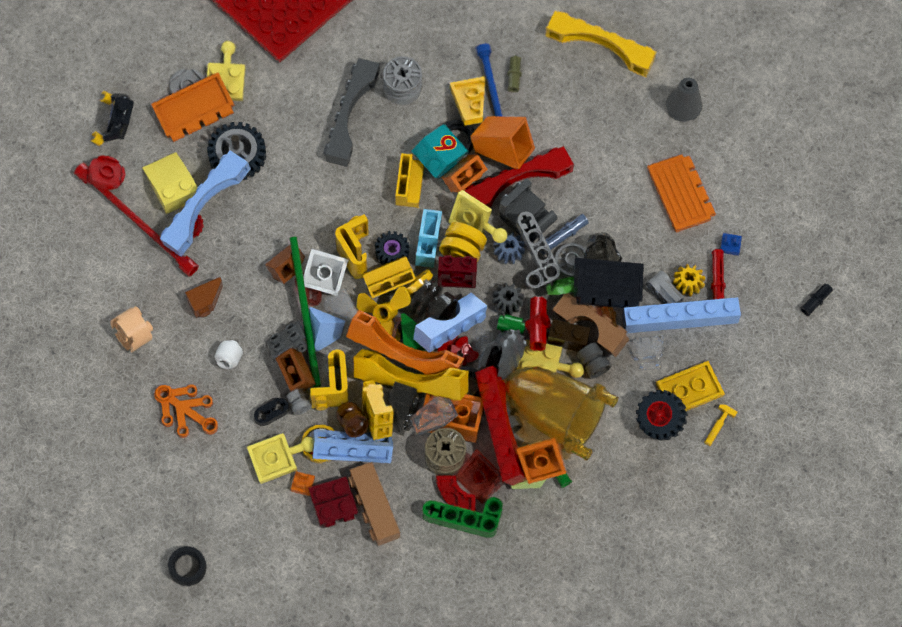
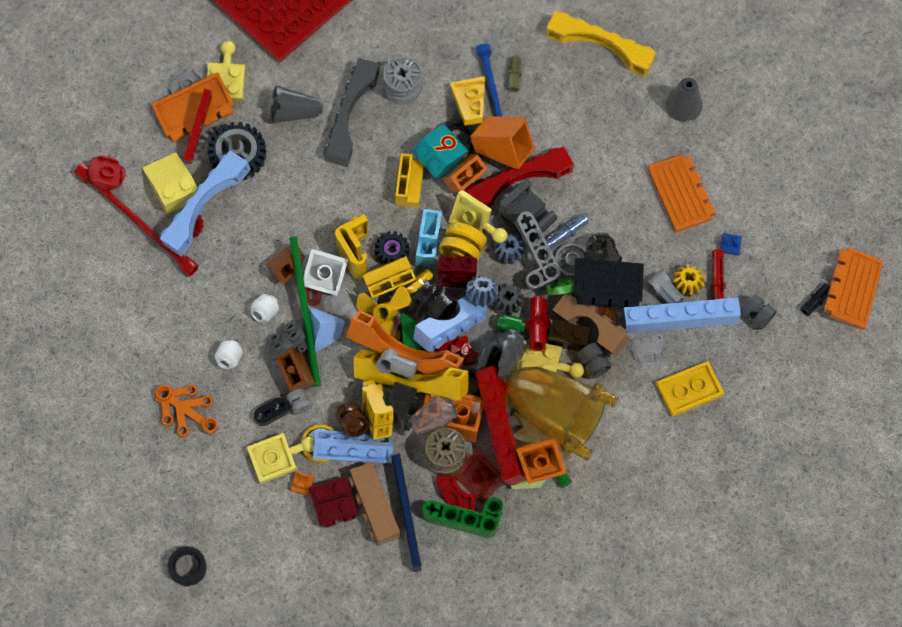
black torso [90,91,134,146] -> none
light nougat brick [110,306,153,353] -> none
dark orange slope [185,277,223,318] -> none
yellow piece [310,349,348,411] -> none
black wheel [636,390,688,441] -> none
yellow piece [704,404,738,446] -> none
none -> red tile [183,88,213,164]
none -> white head [251,294,279,322]
none -> dark grey cone [271,86,323,123]
none -> light grey piece [376,348,418,379]
none -> dark blue tile [392,453,422,572]
none -> sand blue gear [466,275,498,307]
none -> dark grey wheel [741,294,777,330]
none -> orange hinge [824,247,883,330]

